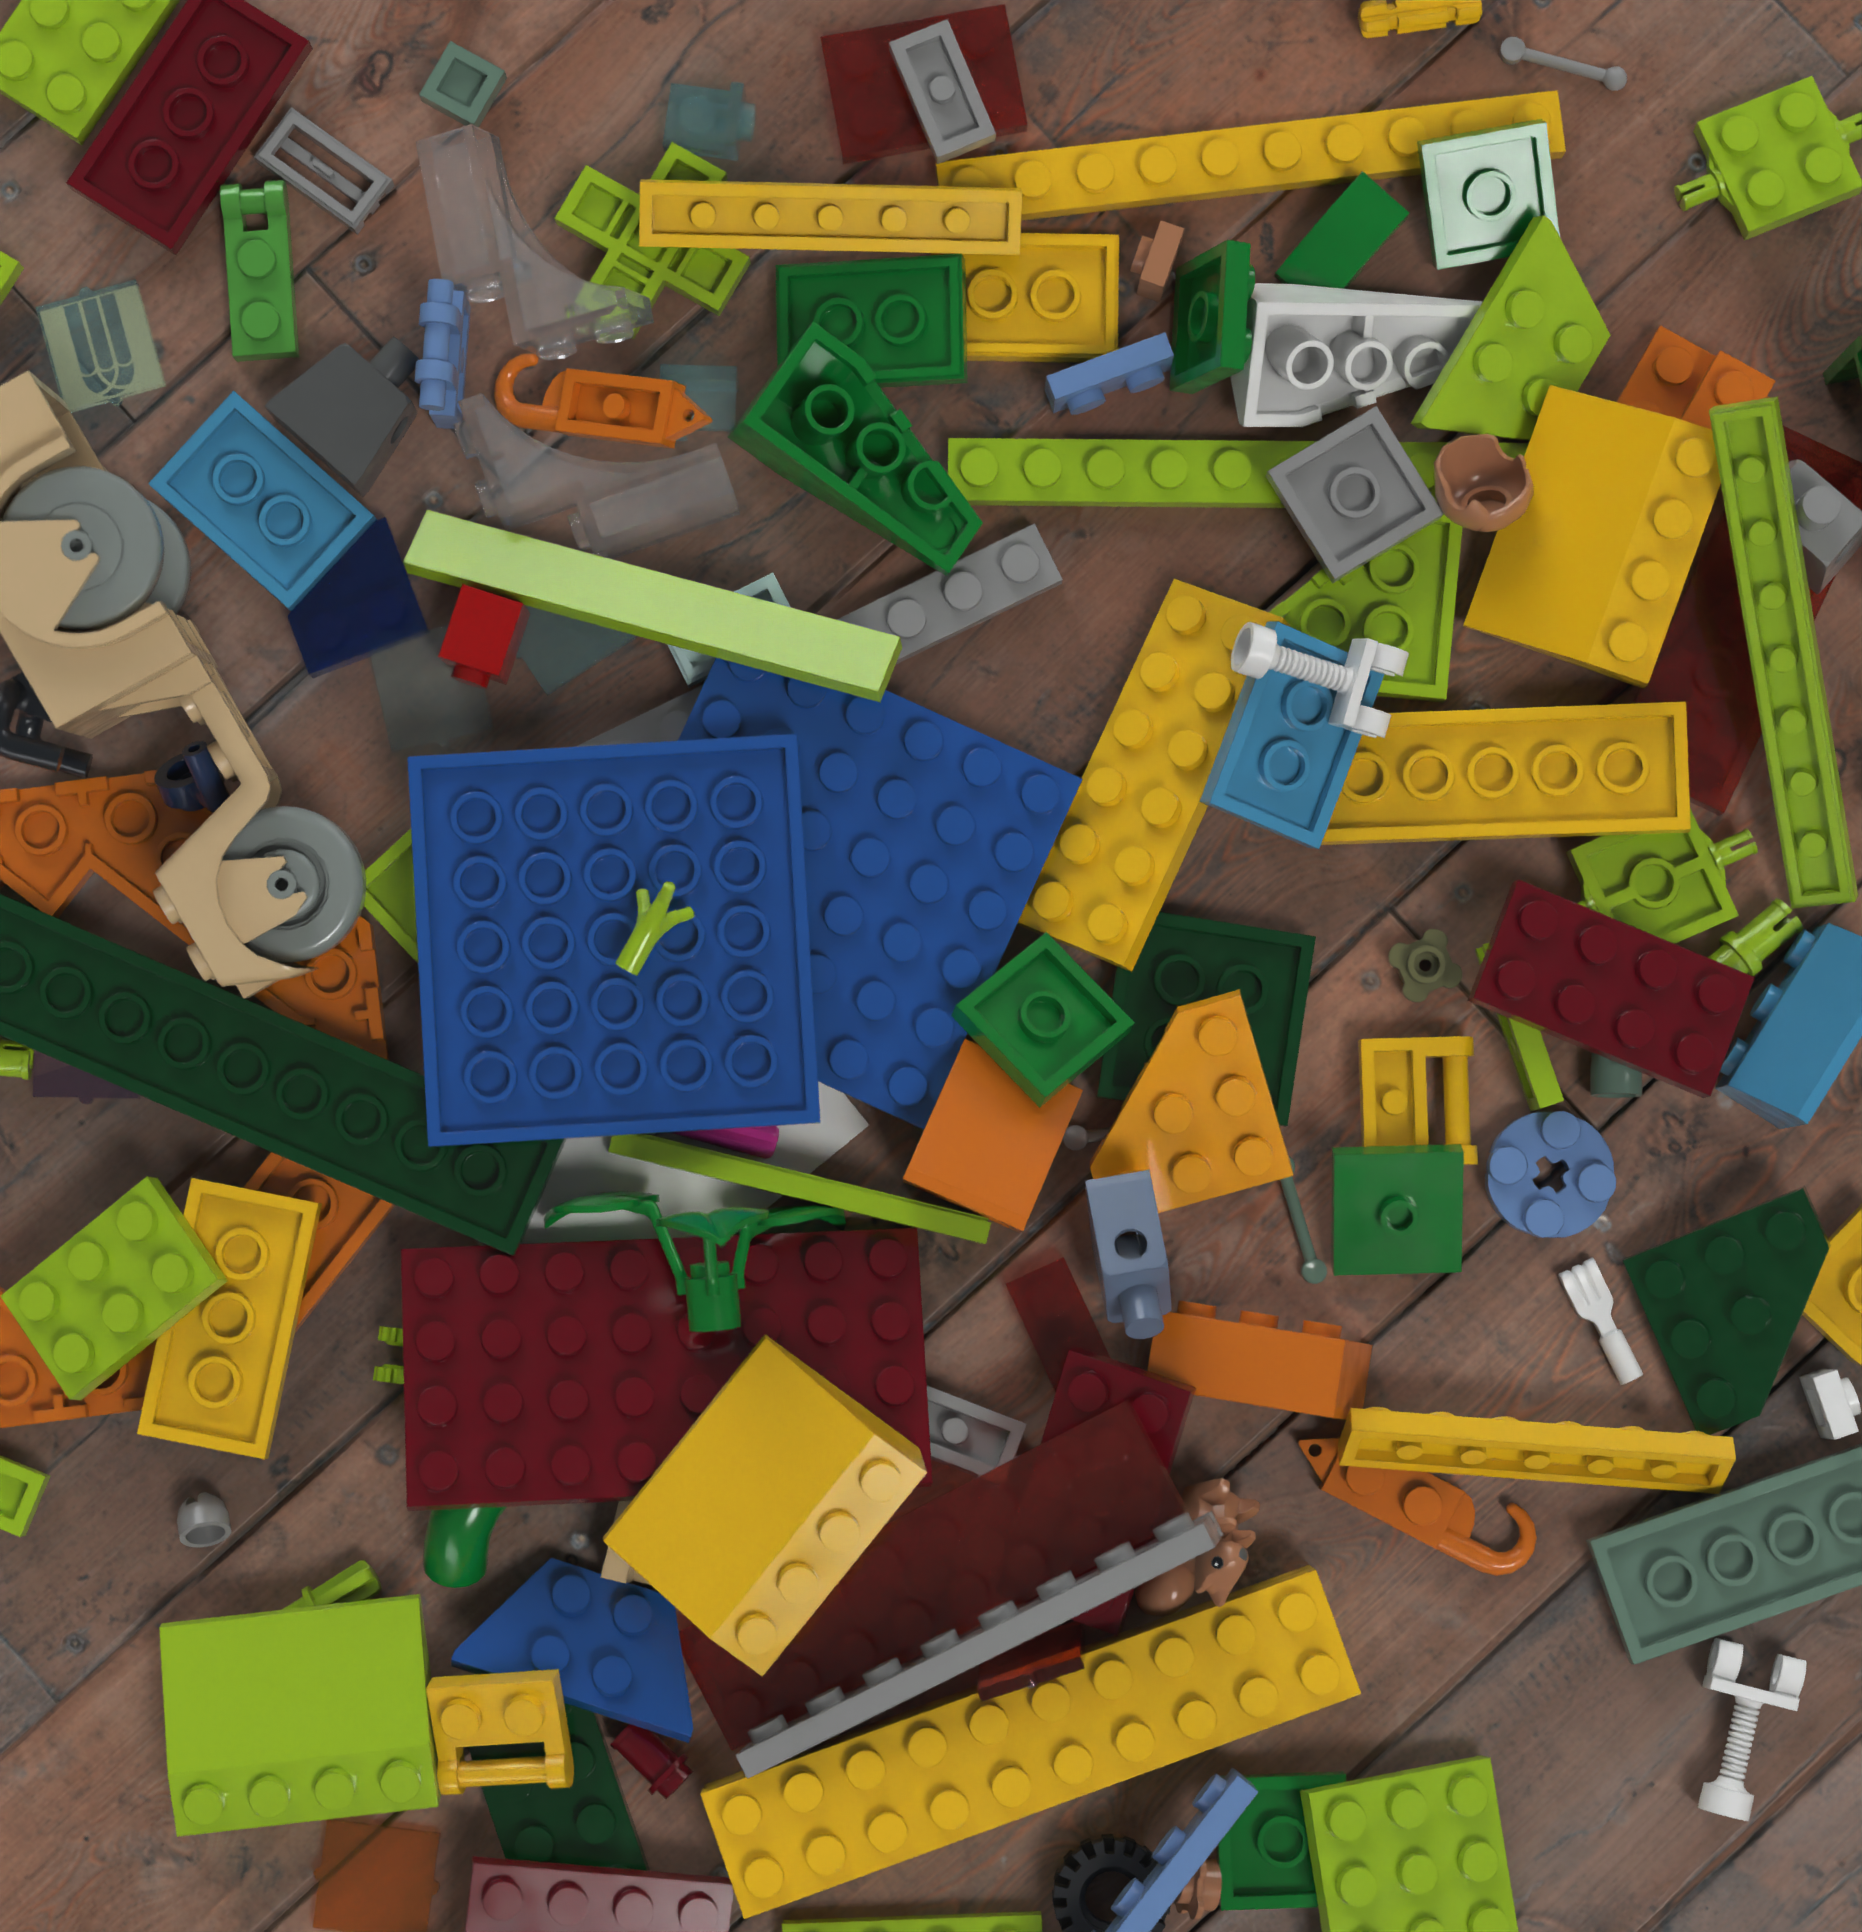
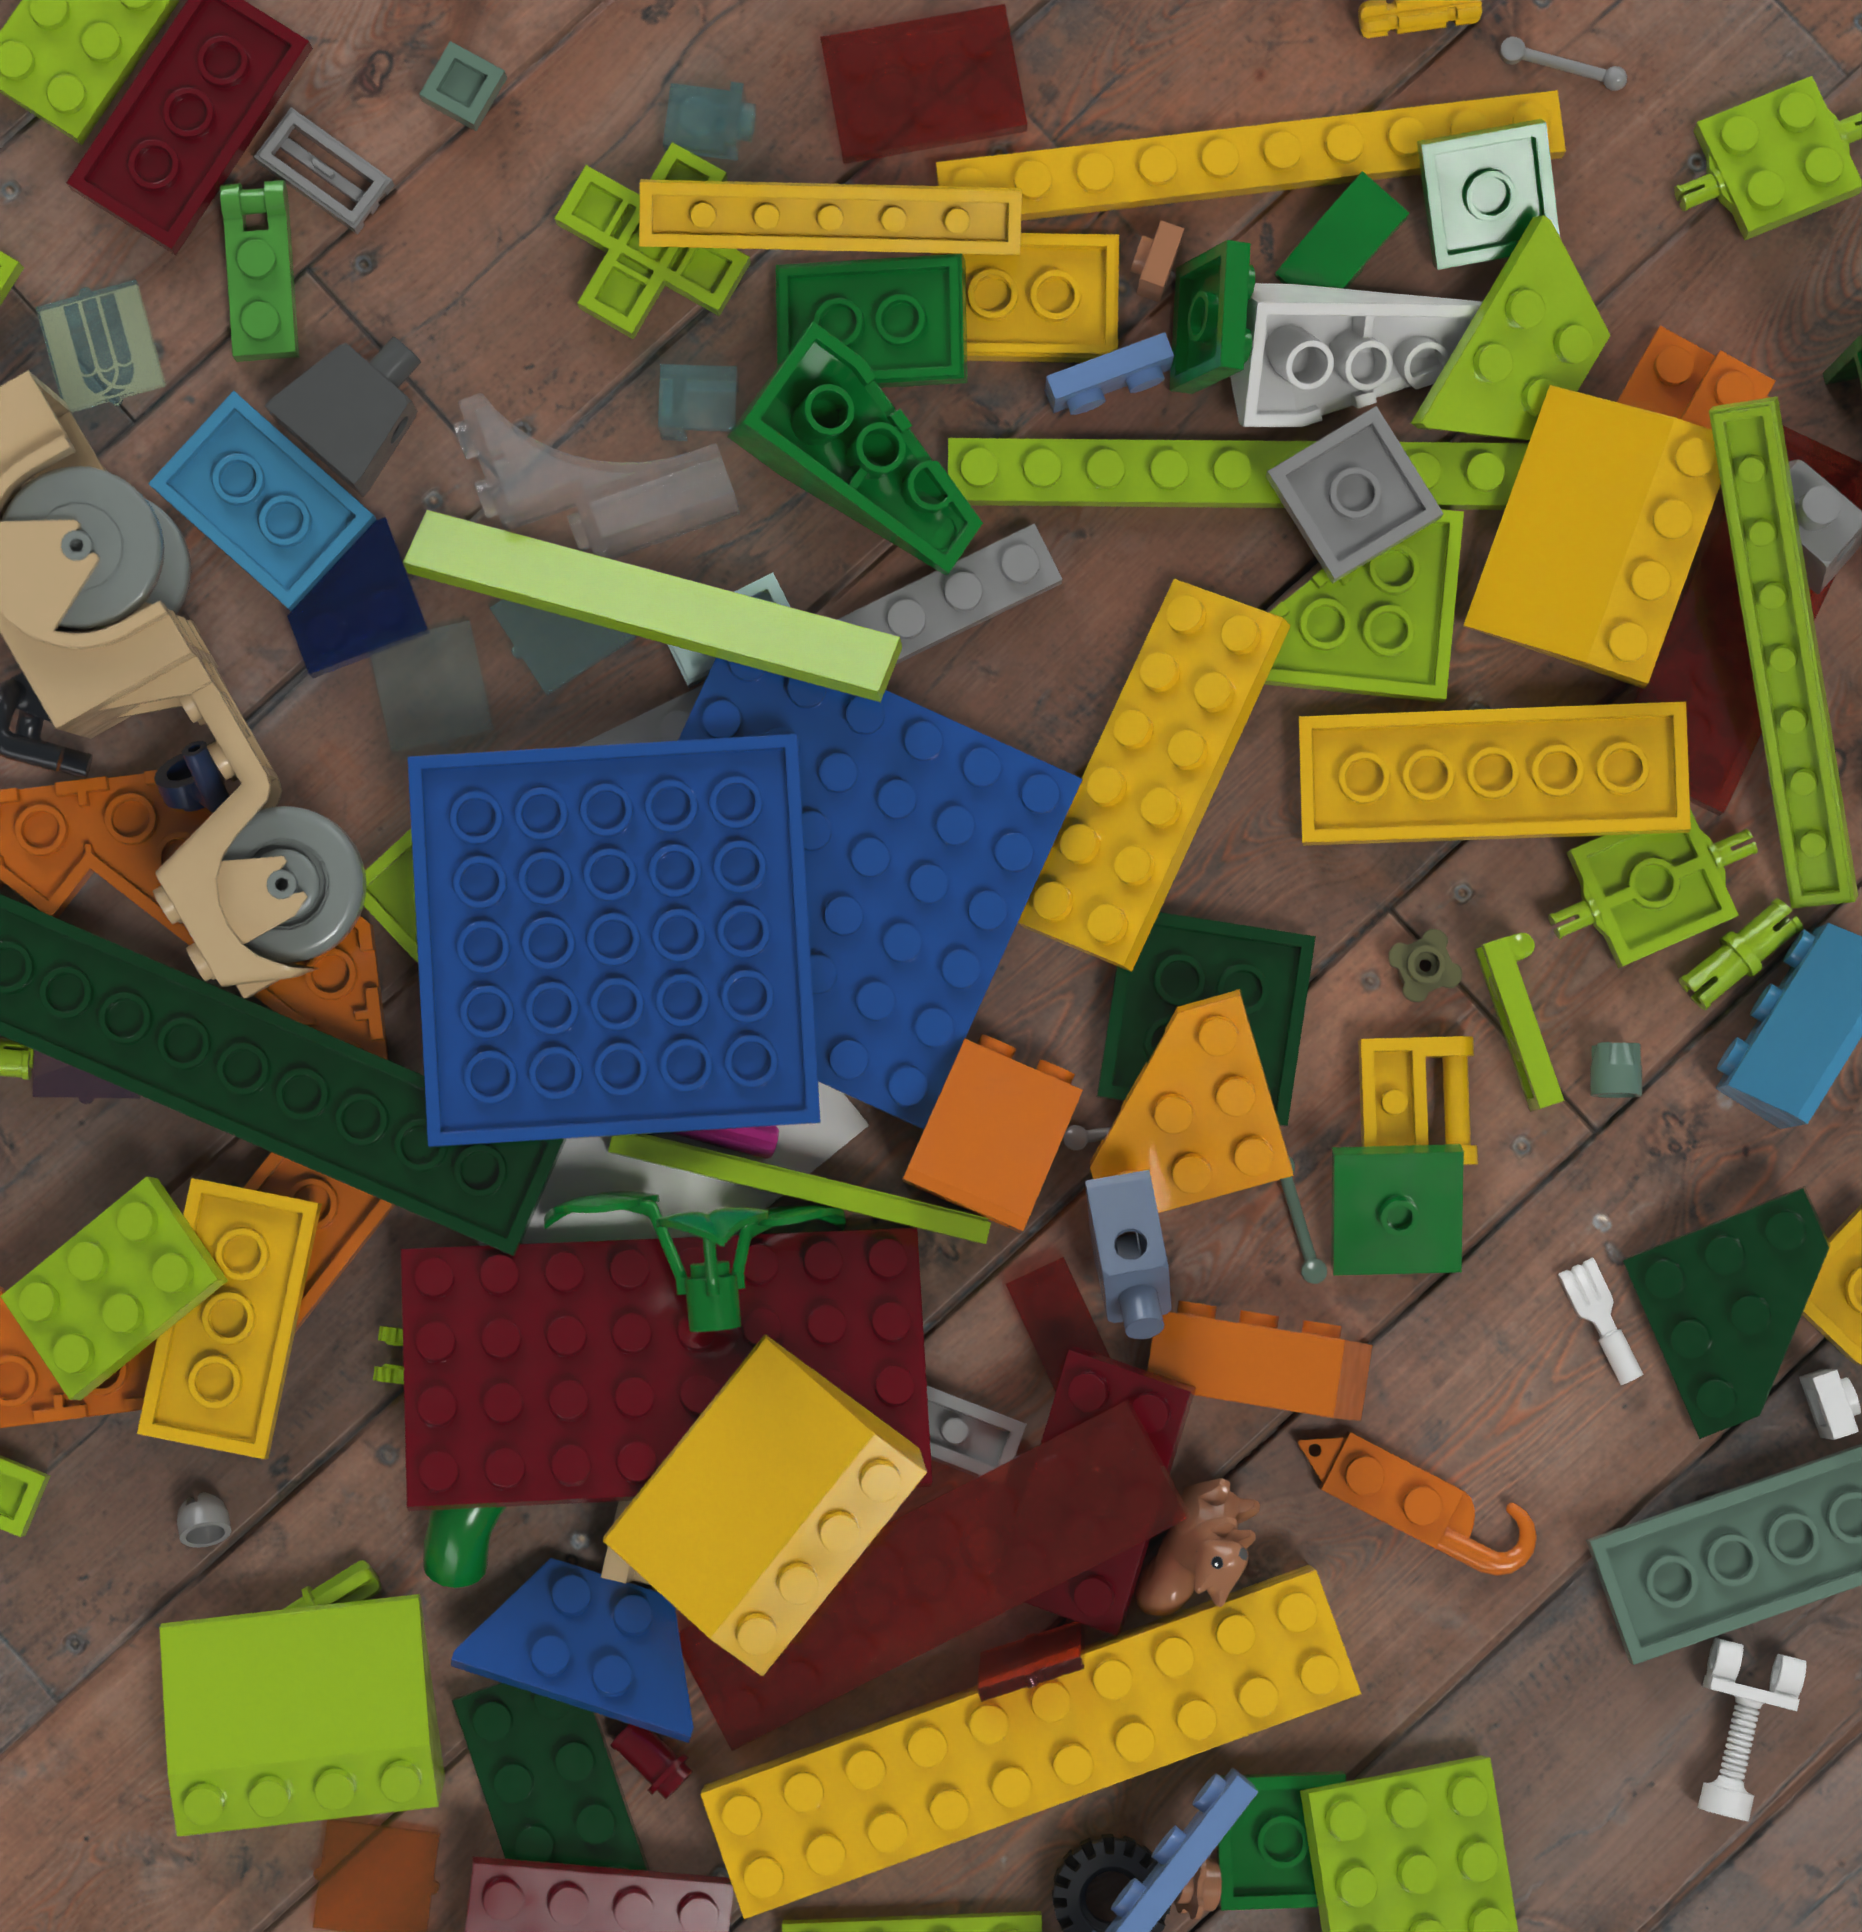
medium blue plate [414,279,471,430] -> none
clear arch [416,124,654,360] -> none
yellow plate [426,1669,574,1795] -> none
red brick [438,584,531,689] -> none
orange plate [494,354,712,449] -> none
lime bar [615,881,694,976] -> none
light grey plate [736,1511,1224,1779] -> none
light grey plate [889,19,996,164] -> none
green plate [951,932,1135,1108] -> none
dark azure plate [1199,621,1385,849] -> none
white bar [1231,622,1409,738] -> none
yellow plate [1338,1407,1736,1494] -> none
nougat hair [1434,434,1534,532] -> none
dark red plate [1467,879,1755,1098] -> none
medium blue plate [1485,1111,1616,1238] -> none

